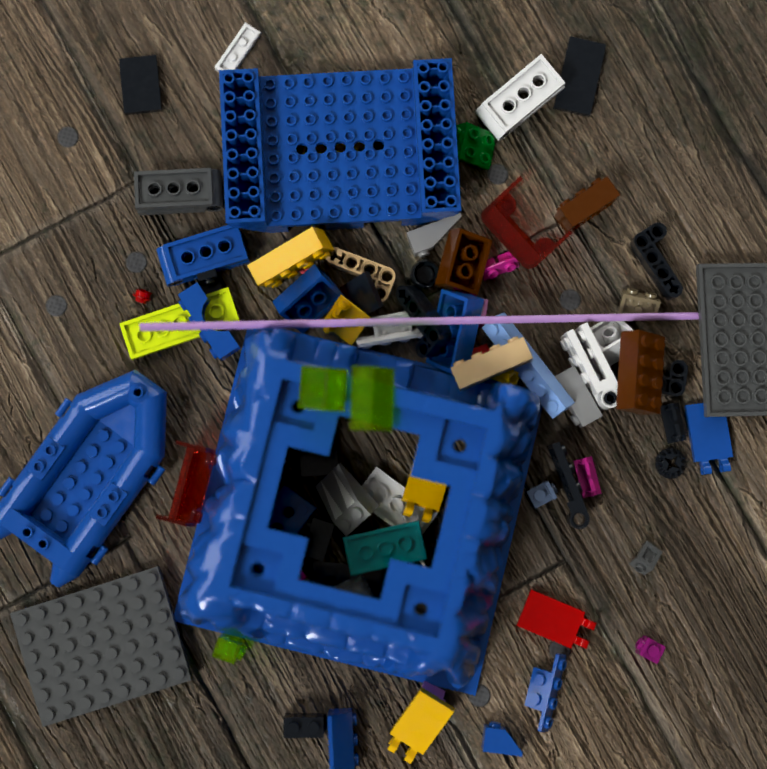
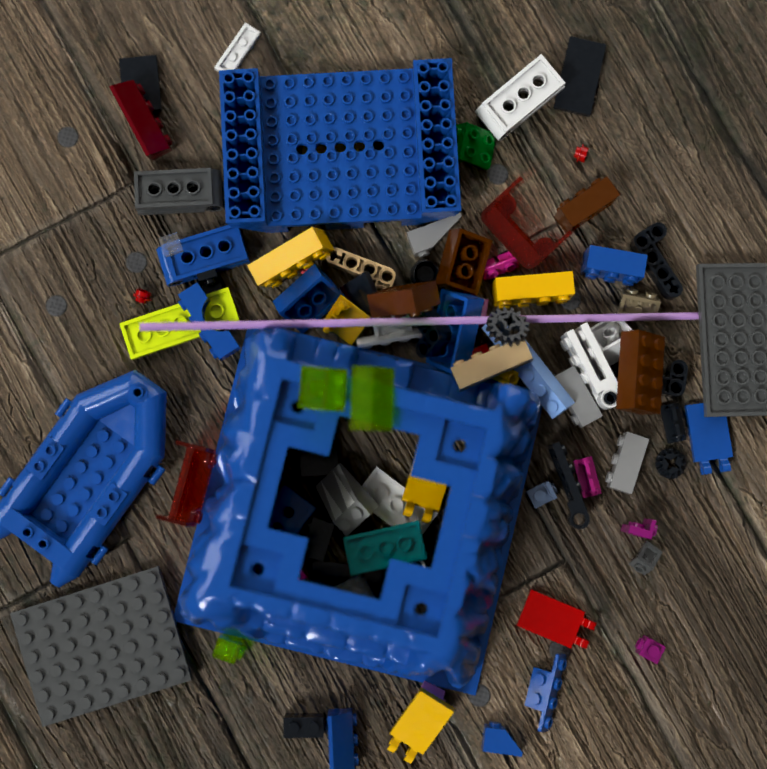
none -> dark red slope [109,80,173,161]
none -> clear plate [158,232,184,258]
none -> reddish brown brick [367,280,441,318]
none -> black gear [486,307,530,347]
none -> yellow brick [492,271,575,309]
none -> red plate [574,144,589,162]
none -> blue brick [580,245,648,286]
none -> light grey brick [605,432,649,494]
none -> magenta bracket [621,518,658,539]

